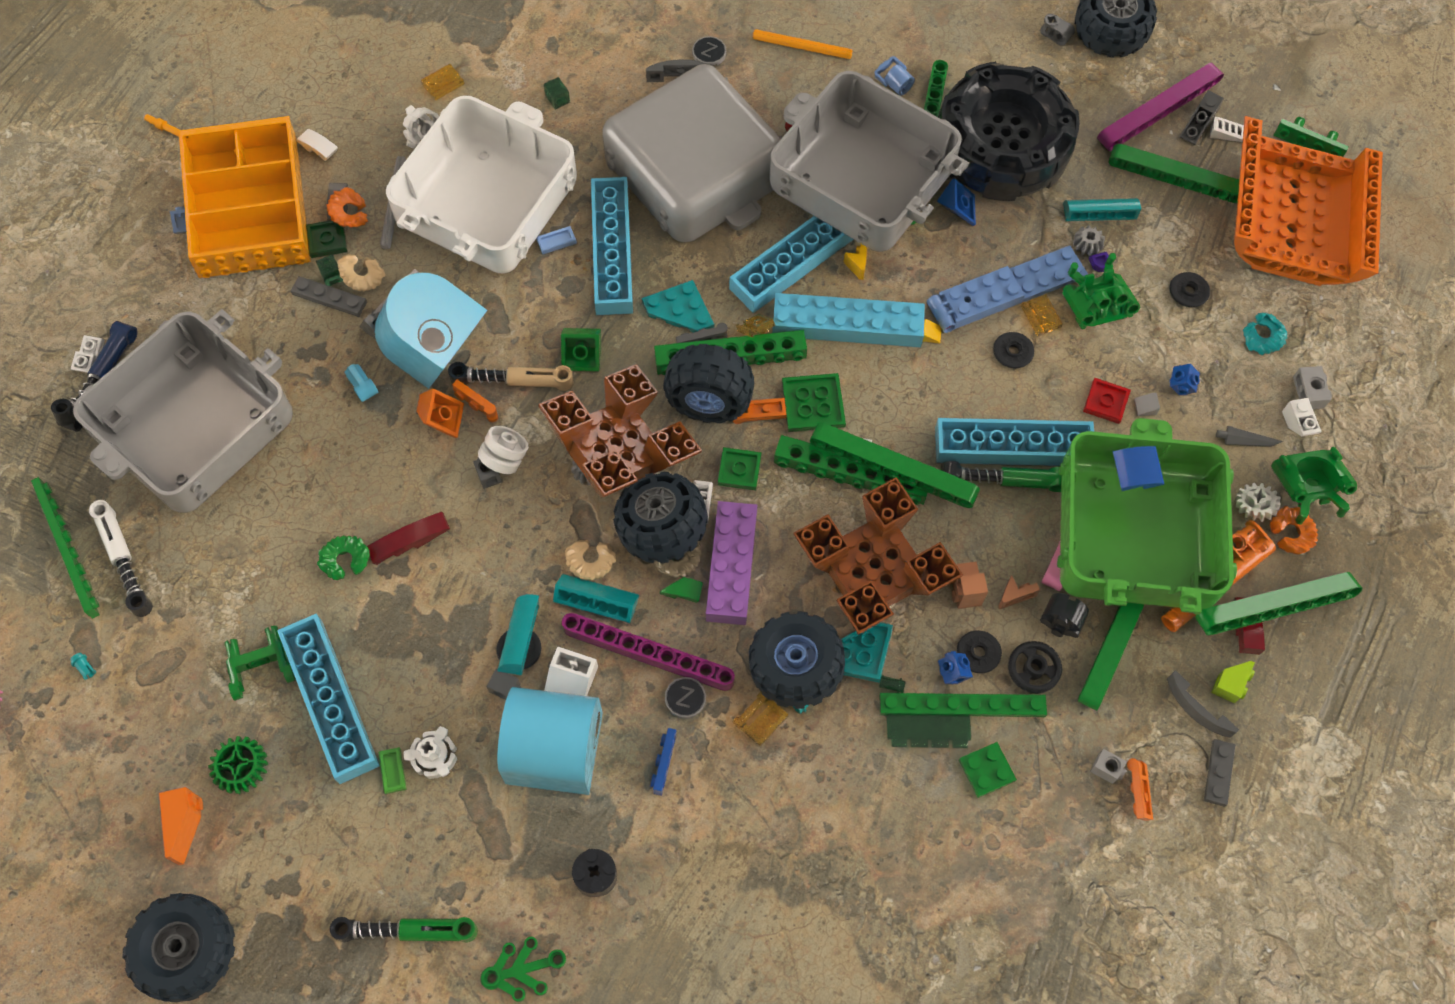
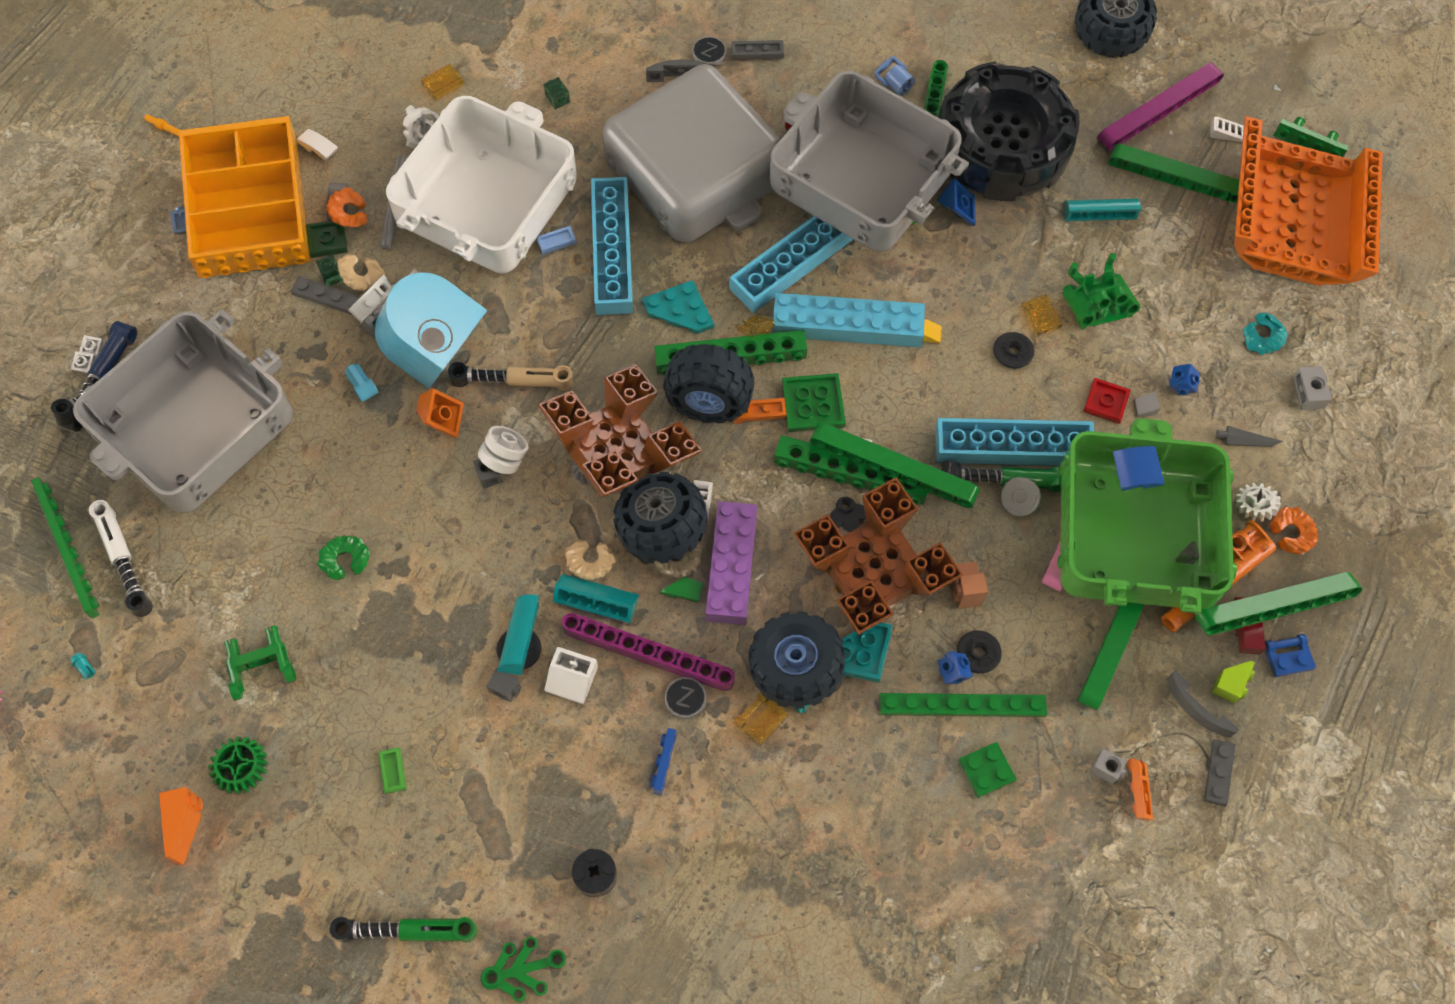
black wheel [122,893,235,1003] -> none
medium azure brick [277,613,380,784] -> none
dark red slope [367,512,450,565] -> none
white piece [404,726,457,779] -> none
orange plate [452,379,498,423] -> none
medium azure brick [497,687,603,795] -> none
green slope [561,328,601,371] -> none
dark grey plate [676,323,728,343] -> none
green plate [718,447,762,491] -> none
light orange axle [753,29,853,59] -> none
yellow slope [843,243,867,280] -> none
clear green pin [879,675,906,694] -> none
clear green windscreen [886,714,971,748] -> none
medium blue hinge [926,245,1088,333] -> none
nougat slope [998,575,1040,609] -> none
black wheel [1008,641,1062,694] -> none
dark grey piece [1040,14,1075,46] -> none
black brick [1040,593,1089,638] -> none
light grey gear [1073,225,1105,256] -> none
dark purple tile [1089,252,1109,272] -> none
black wheel [1169,272,1210,307] -> none
dark grey slope [1180,90,1224,145] -> none
green piece [1271,447,1357,525] -> none
white slope [1282,398,1322,436] -> none
none -> white plate [348,274,394,323]
none -> dark grey plate [732,40,784,60]
none -> black plate [830,497,866,532]
none -> light grey tile [1000,477,1041,517]
none -> clear smoke slope [1175,541,1199,564]
none -> blue plate [1265,634,1316,677]

